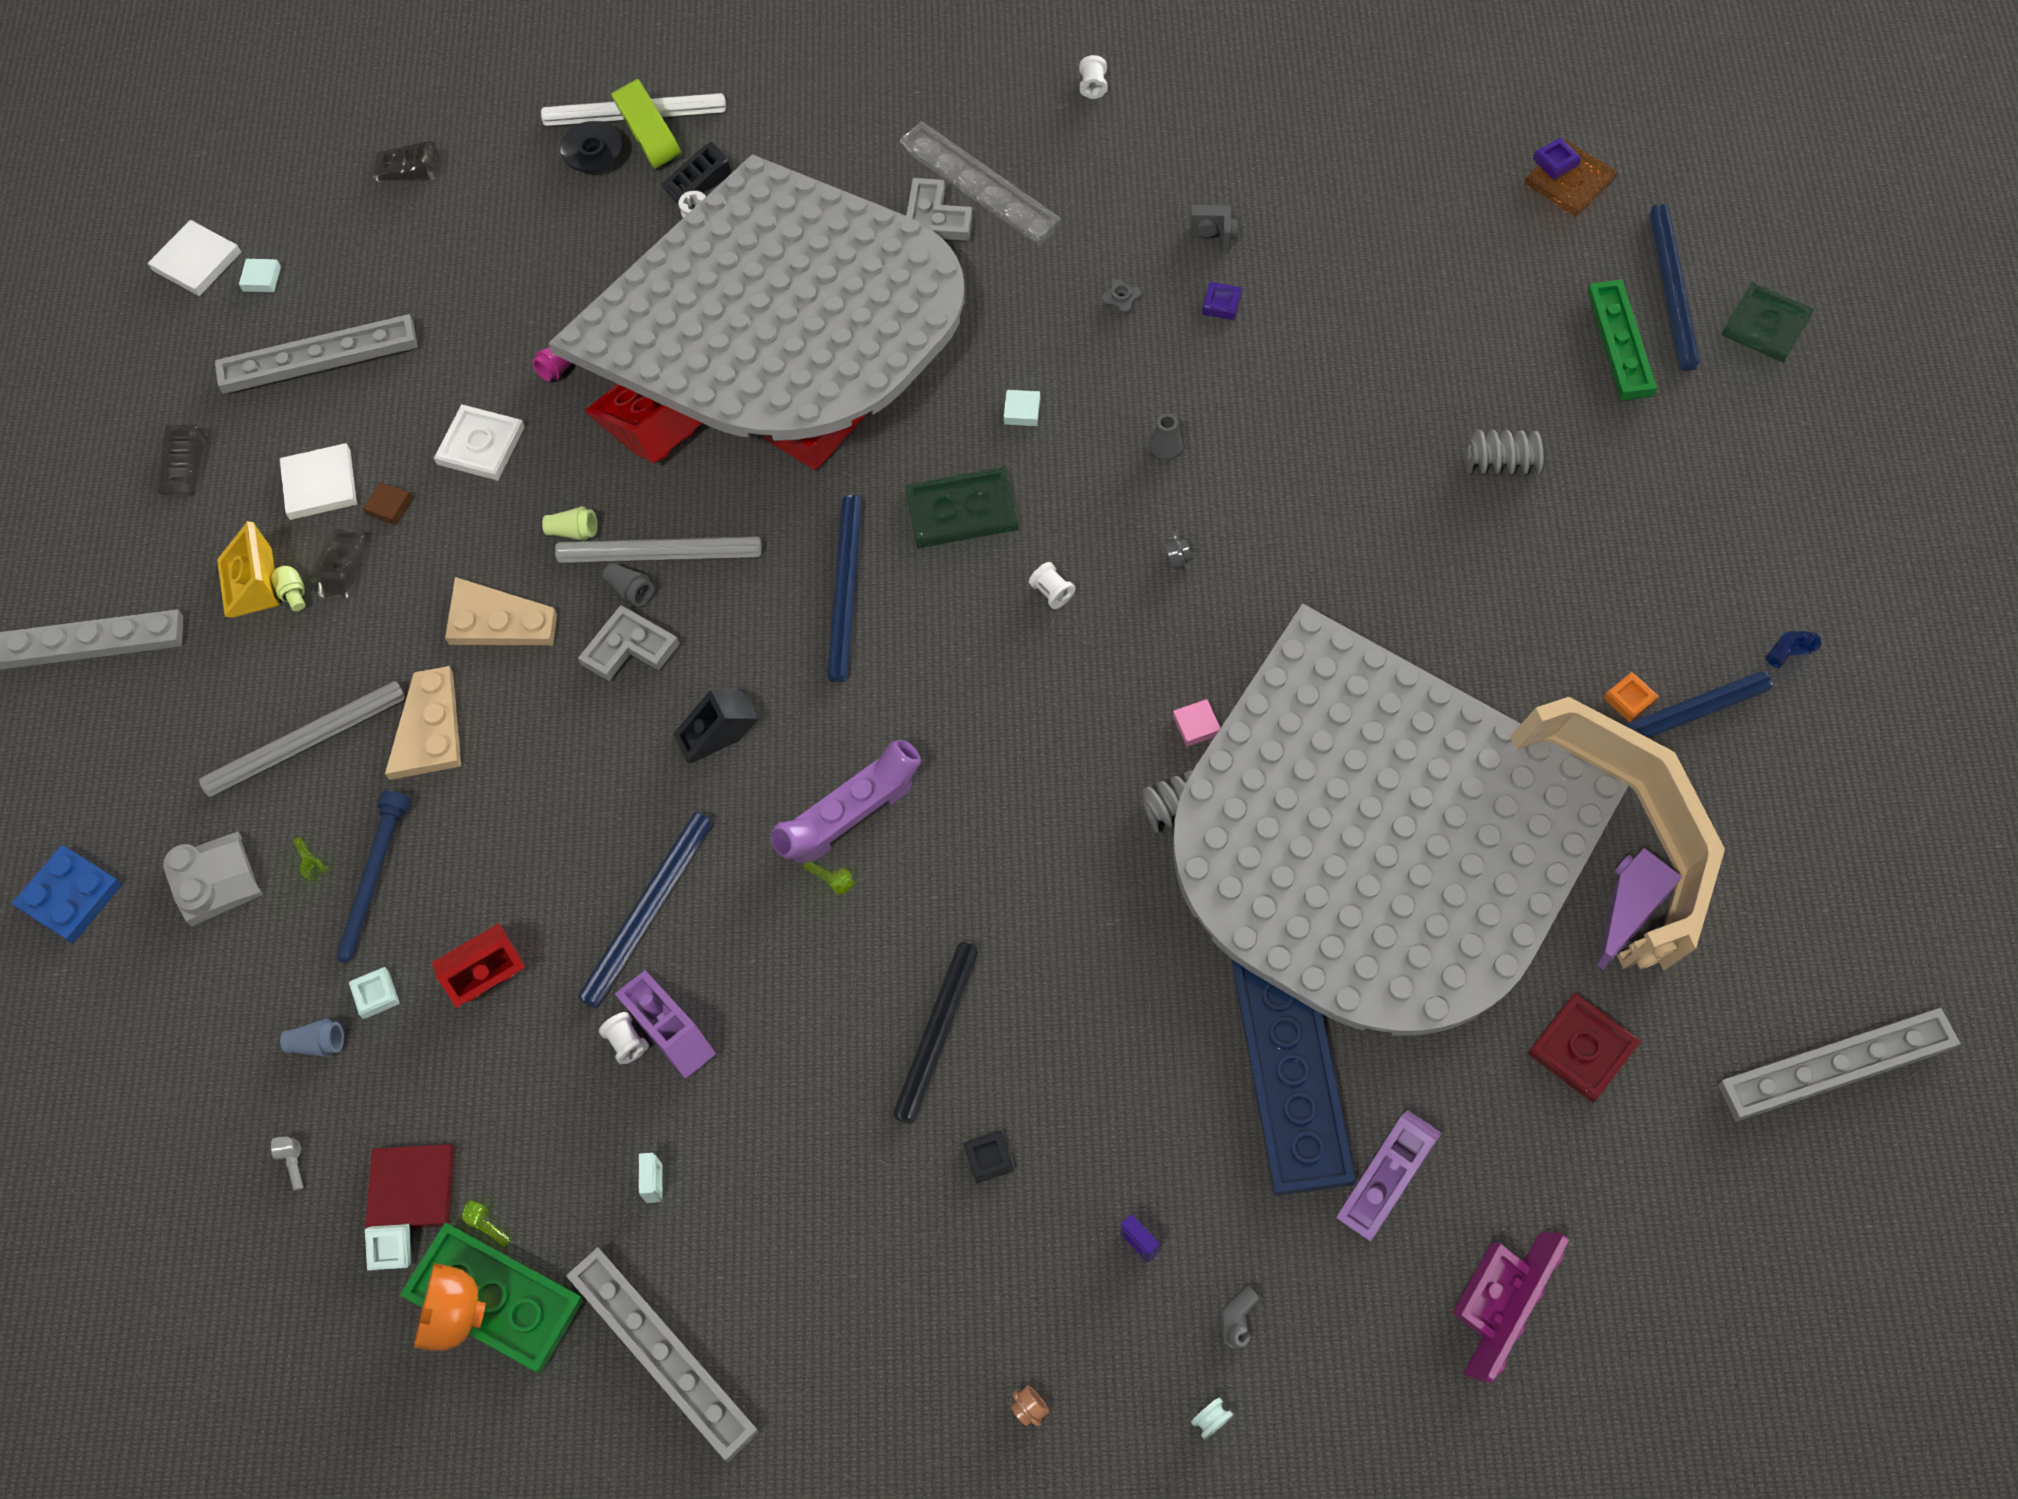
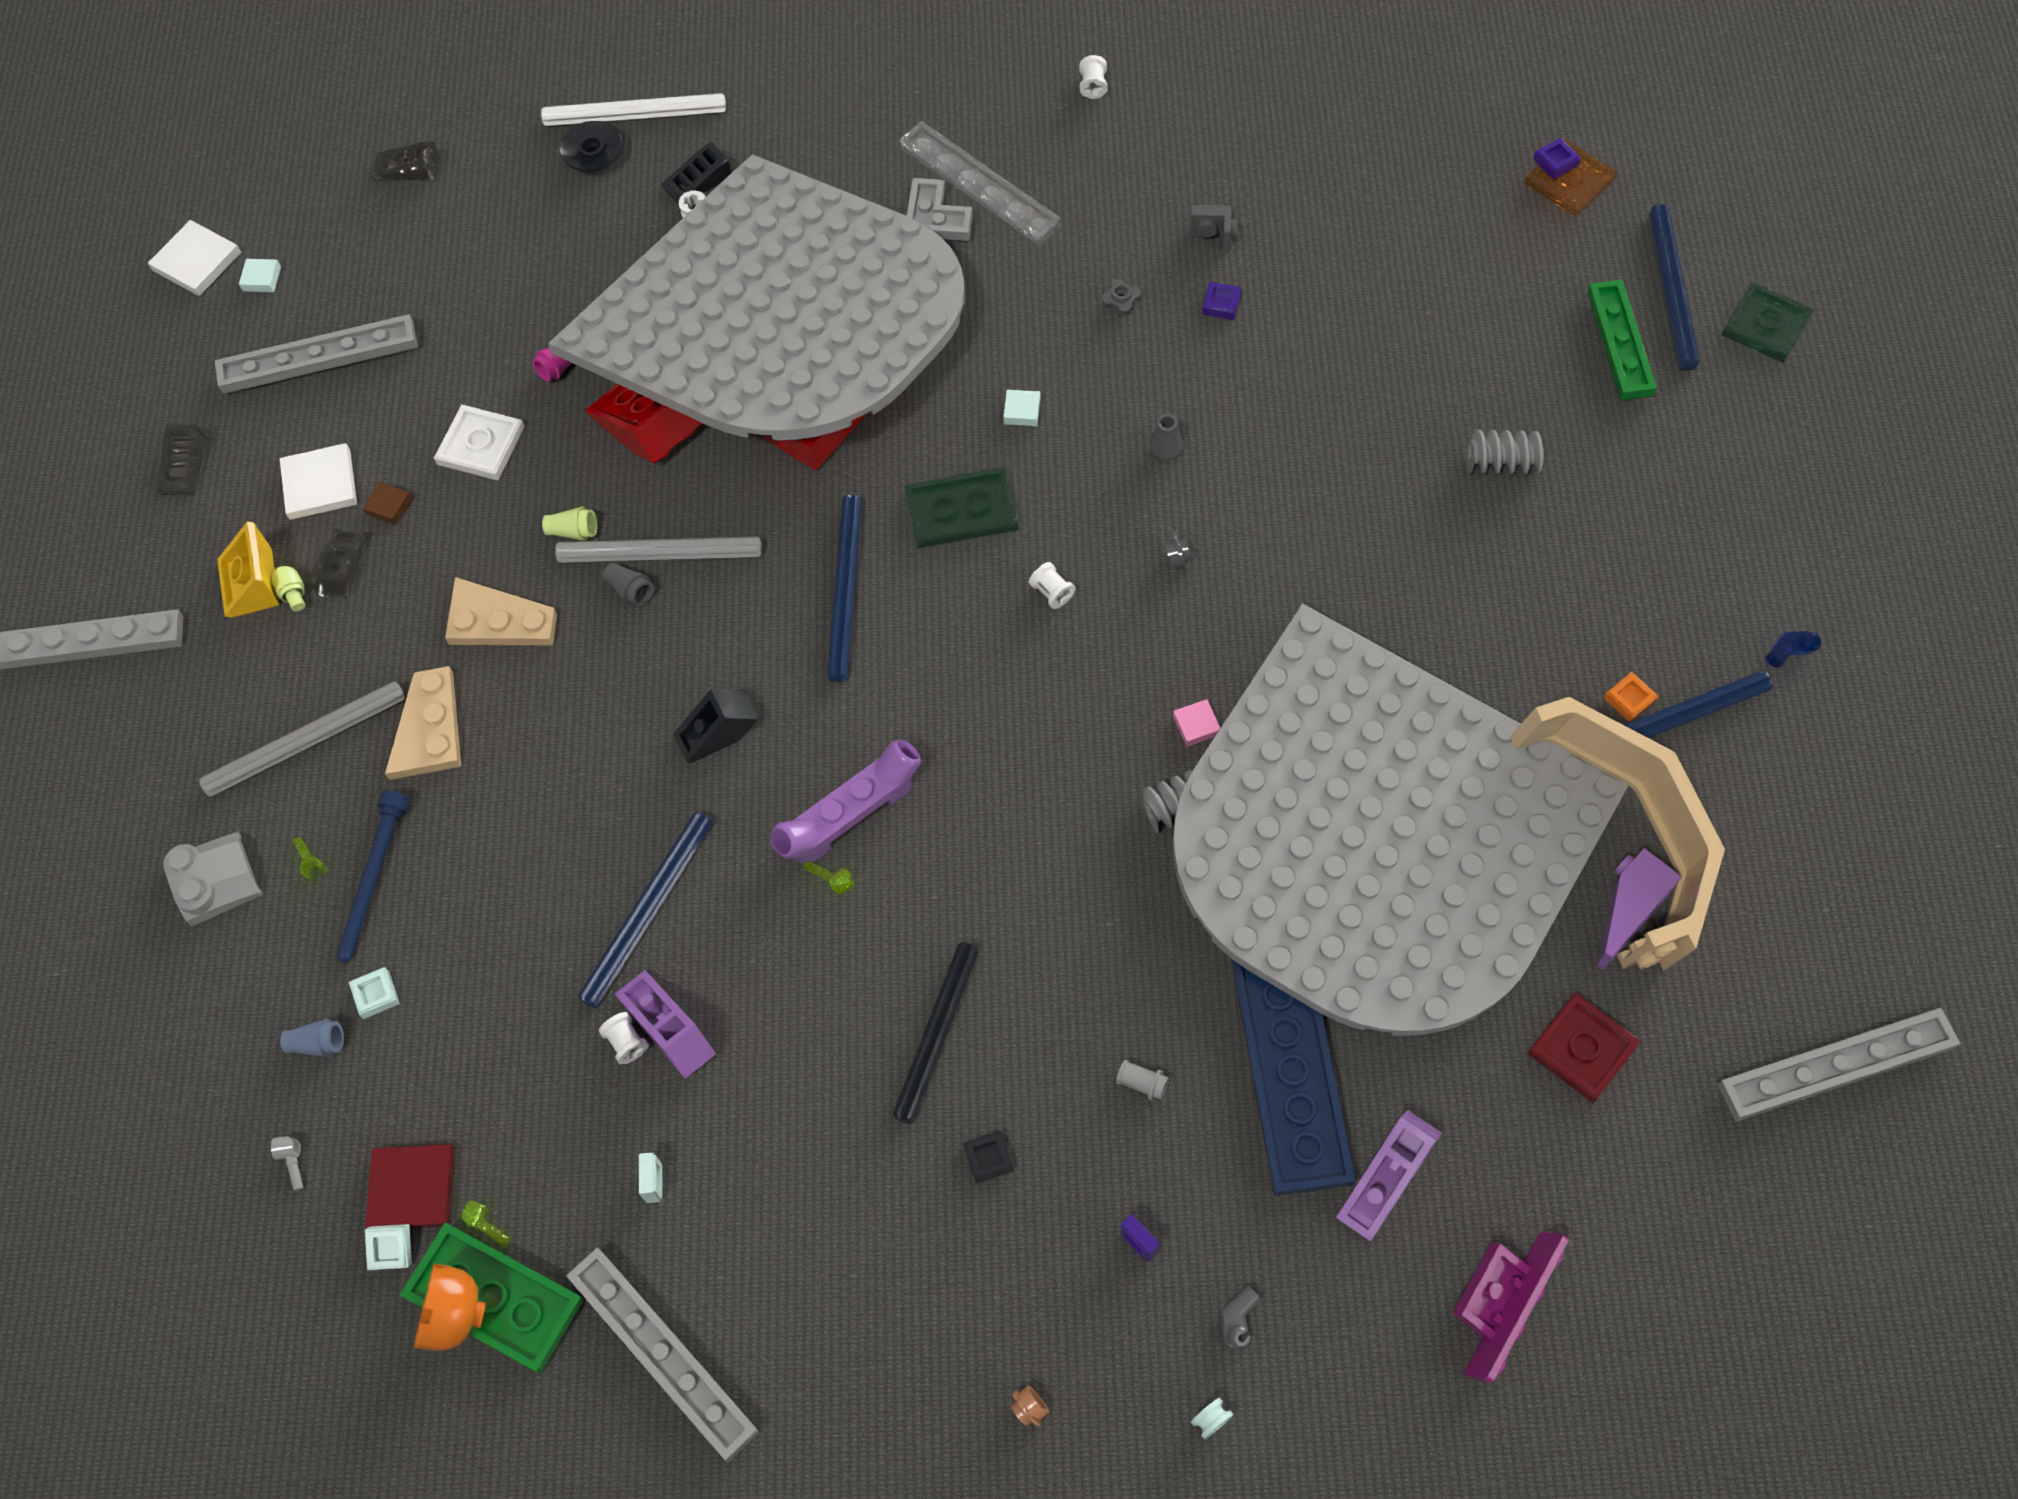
blue plate [11,845,123,944] -> none
red brick [431,923,525,1008] -> none
light grey plate [578,605,680,681] -> none
lime beam [610,79,682,169] -> none
none -> light grey pin [1116,1060,1169,1101]

